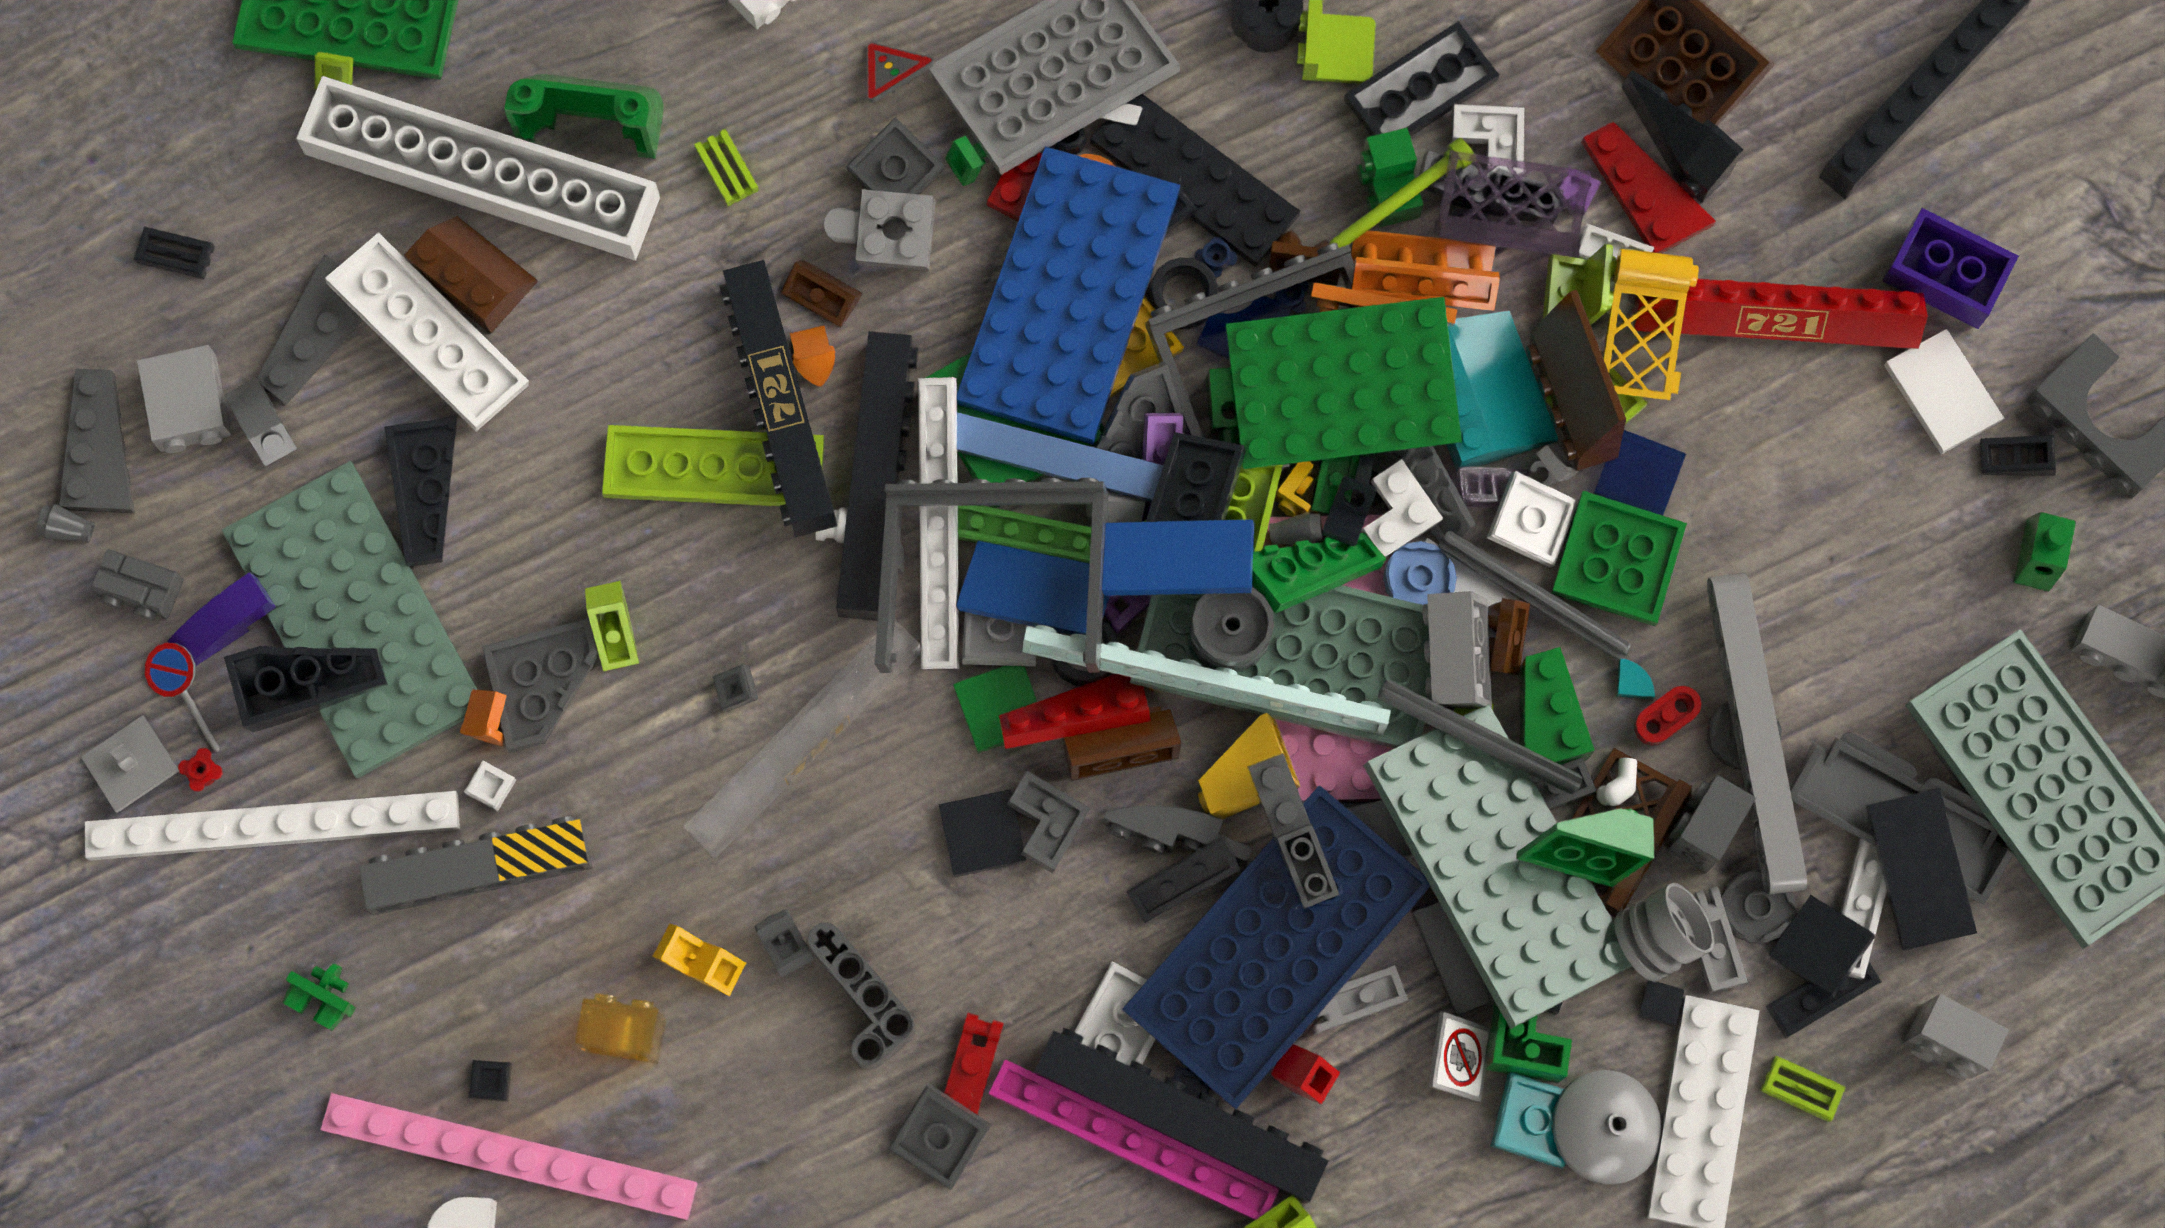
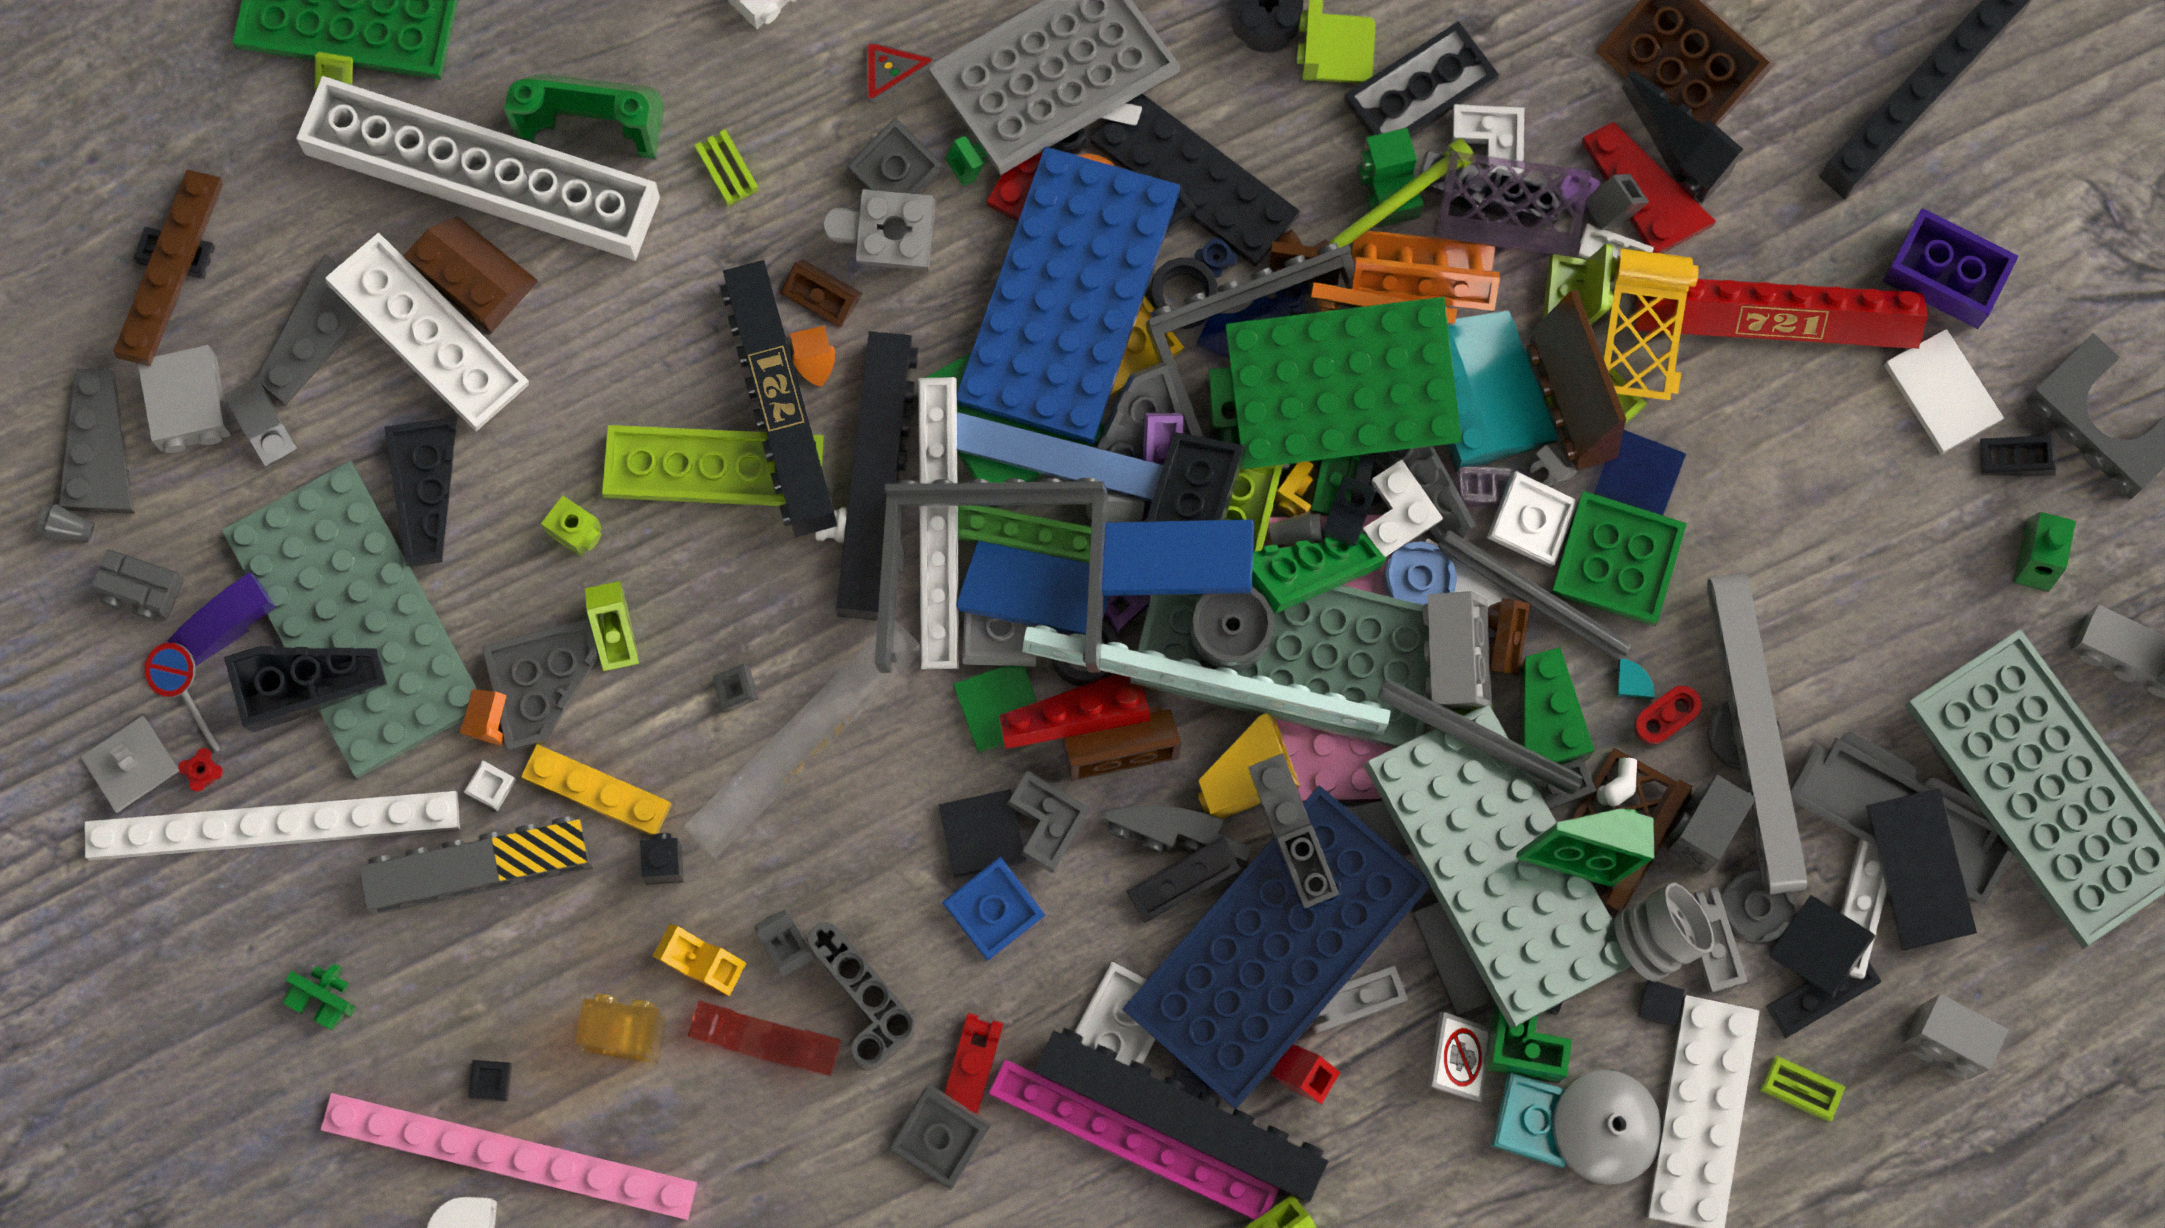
none -> reddish brown plate [113,169,223,366]
none -> yellow plate [521,744,672,835]
none -> lime brick [541,495,602,557]
none -> black brick [640,833,684,885]
none -> clear red slope [687,1001,842,1077]
none -> blue plate [942,857,1046,961]
none -> dark grey brick [1583,174,1649,230]

